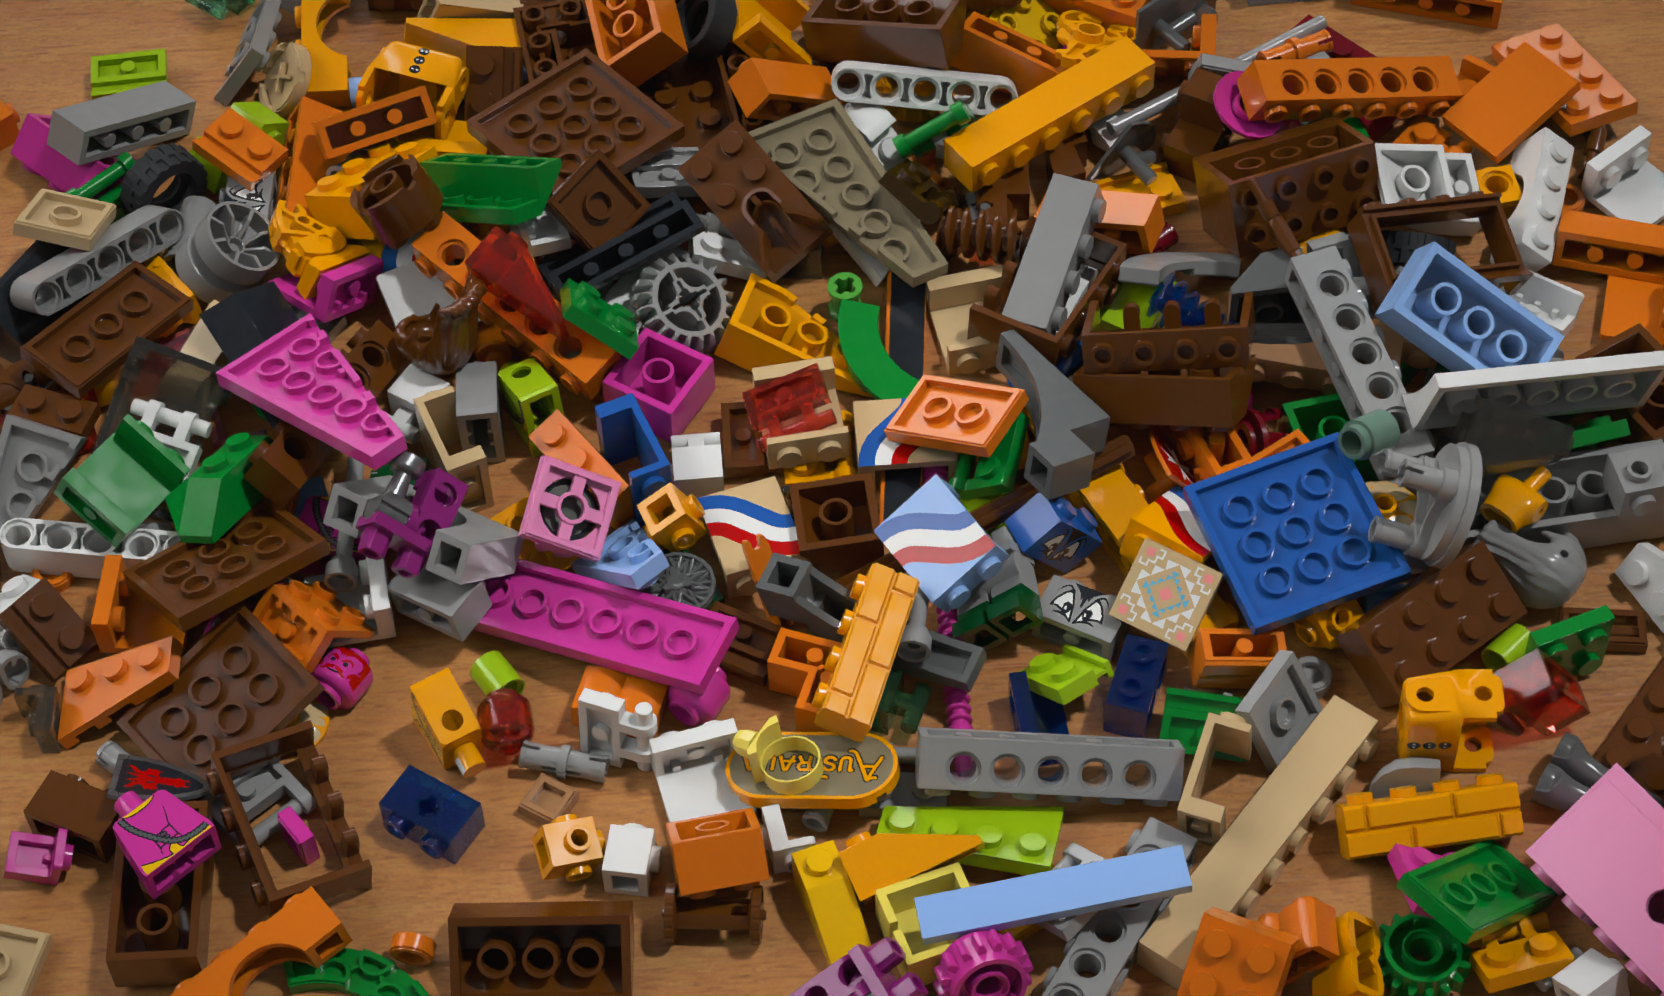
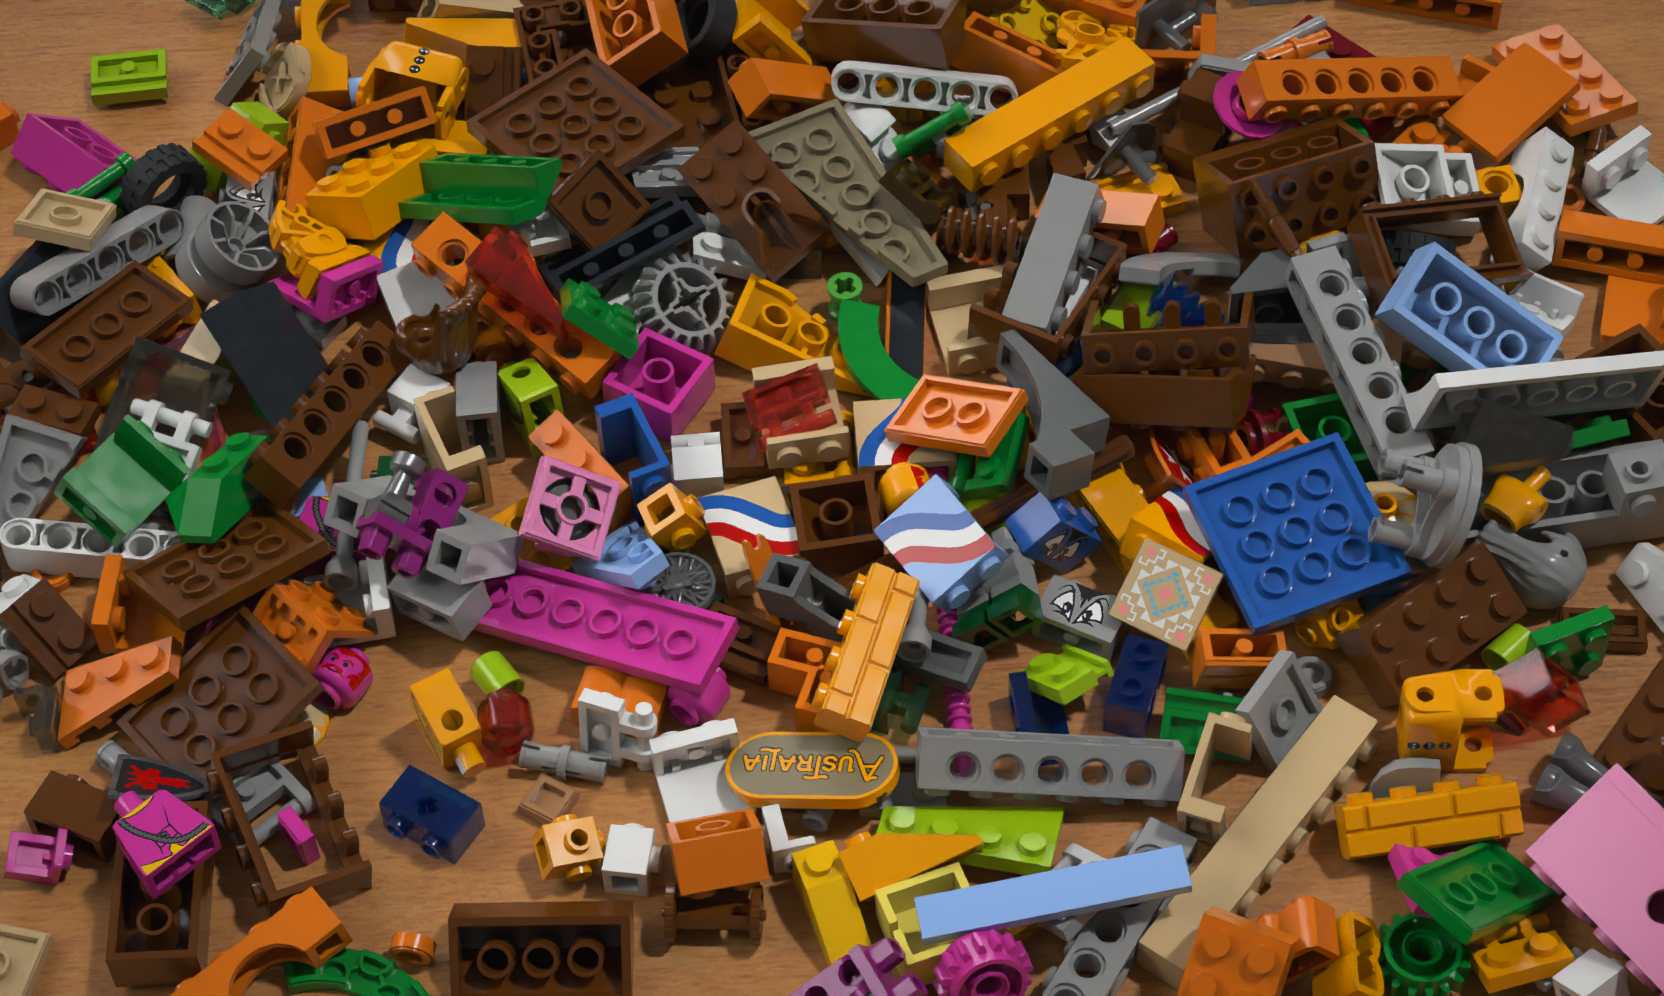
light grey brick [47,80,196,166] -> none
dark pink wing [216,313,408,470] -> none
reddish brown brick [350,154,443,250] -> none
light yellow piece [732,715,824,795] -> none
sand green brick [1338,409,1400,461] -> none
none -> light orange head [878,462,931,516]

